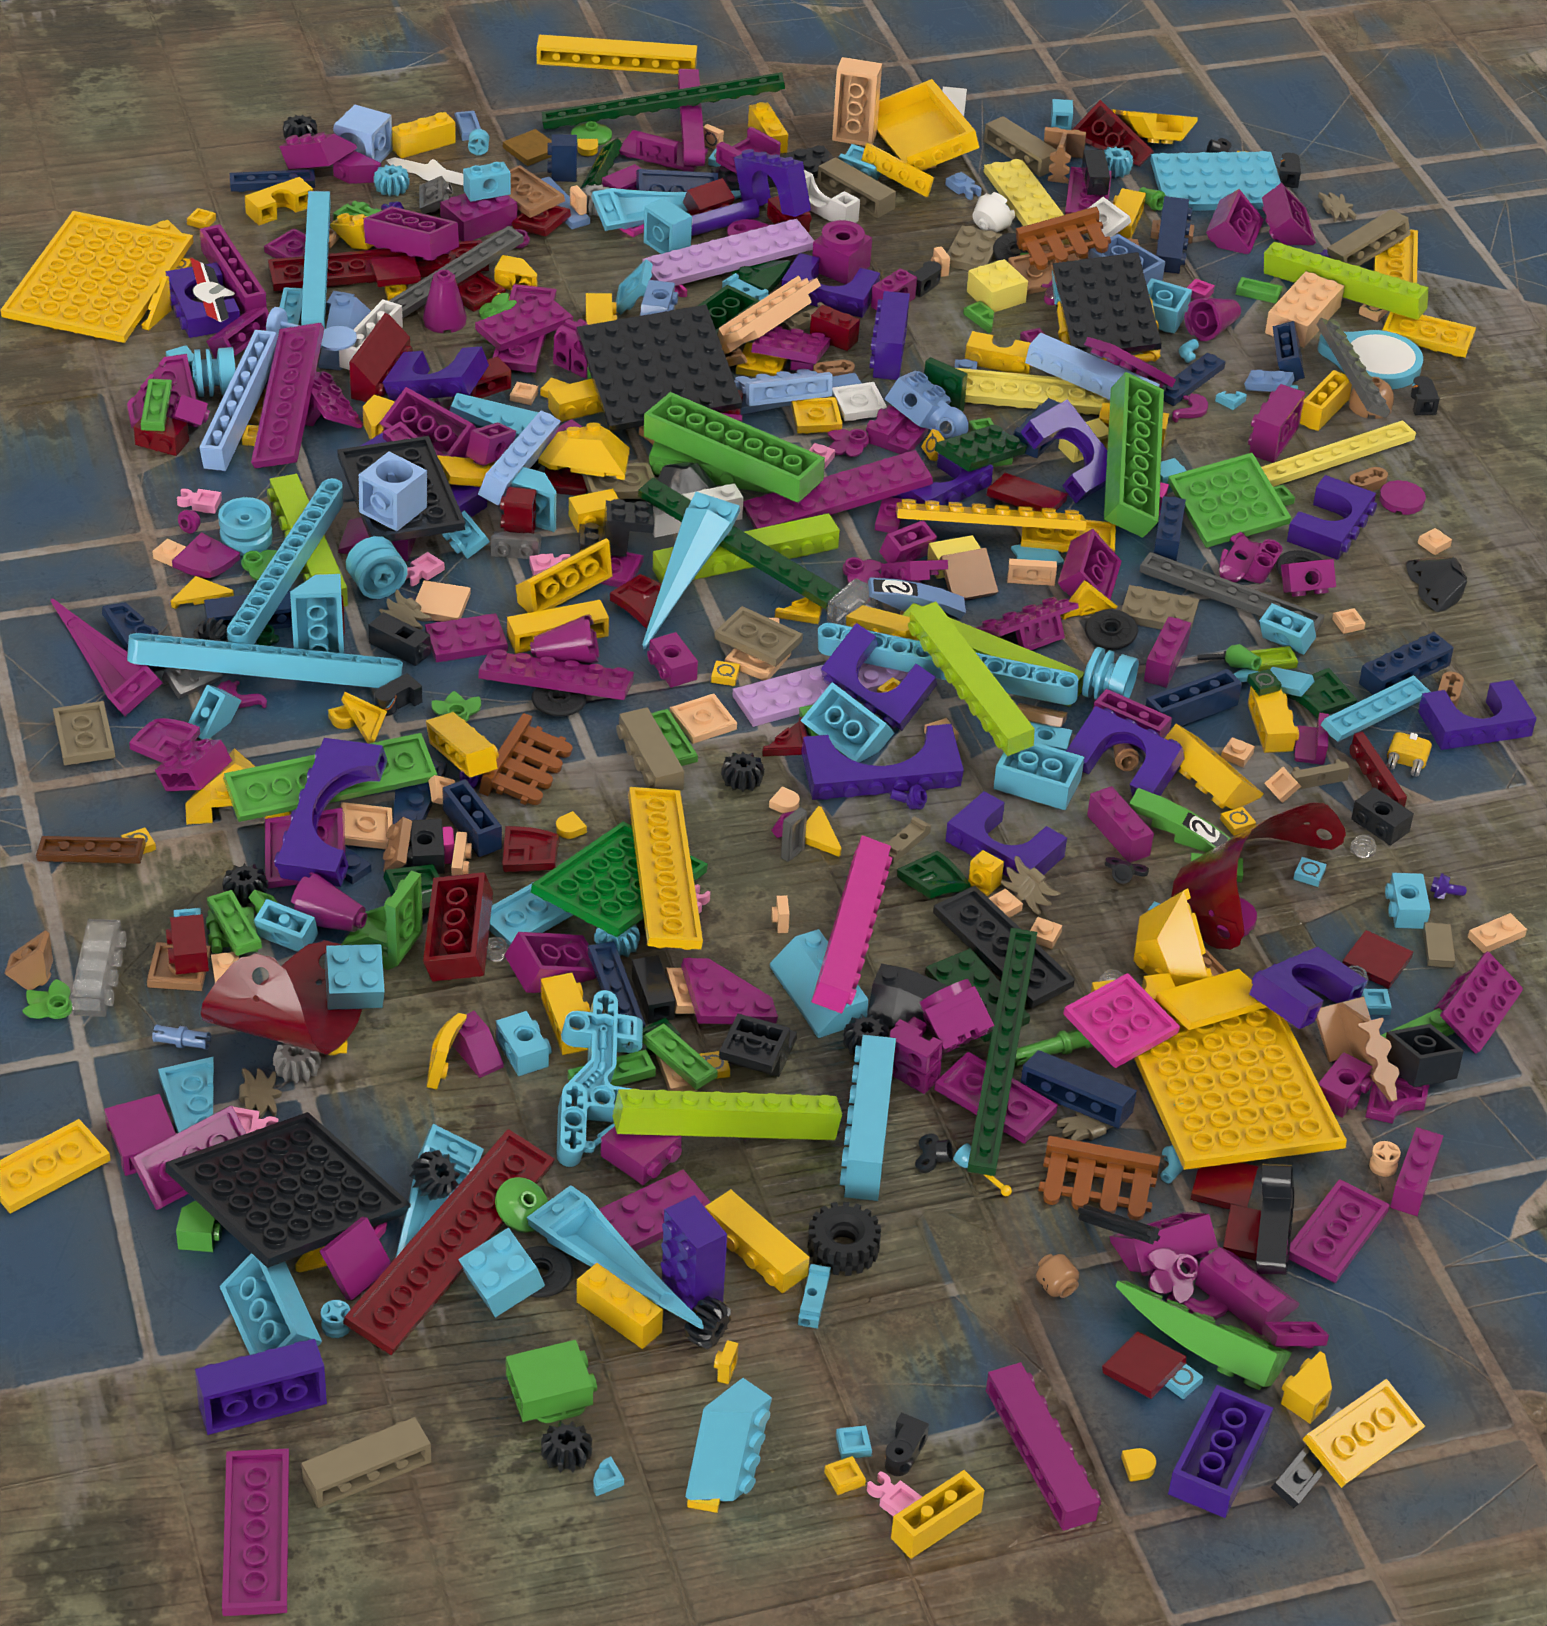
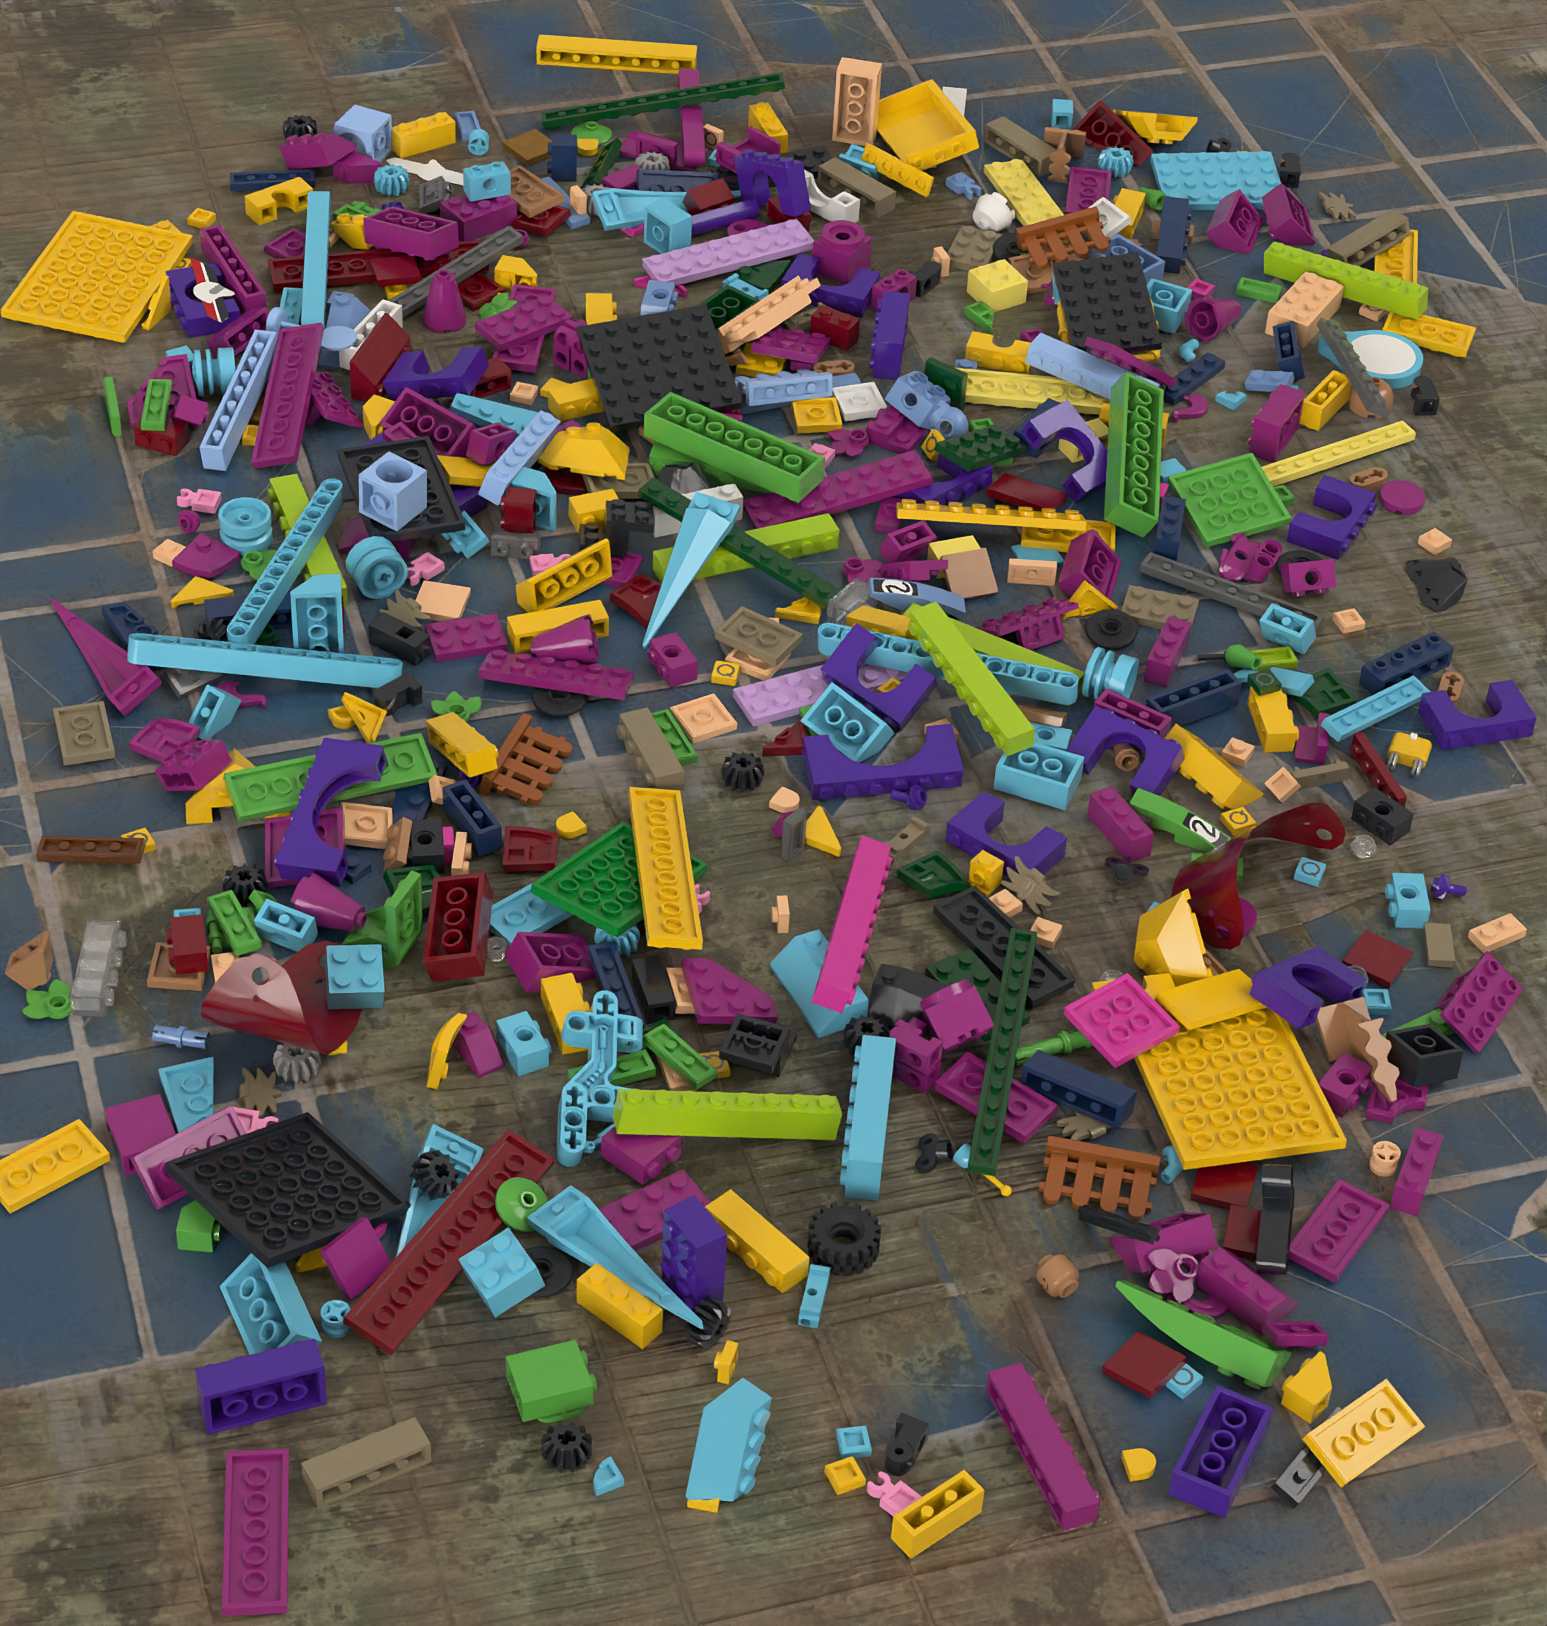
medium azure plate [616,259,653,315] -> none
black brick [1081,150,1110,195] -> none
none -> bright green tile [103,377,122,436]
none -> light grey gear [635,151,670,170]

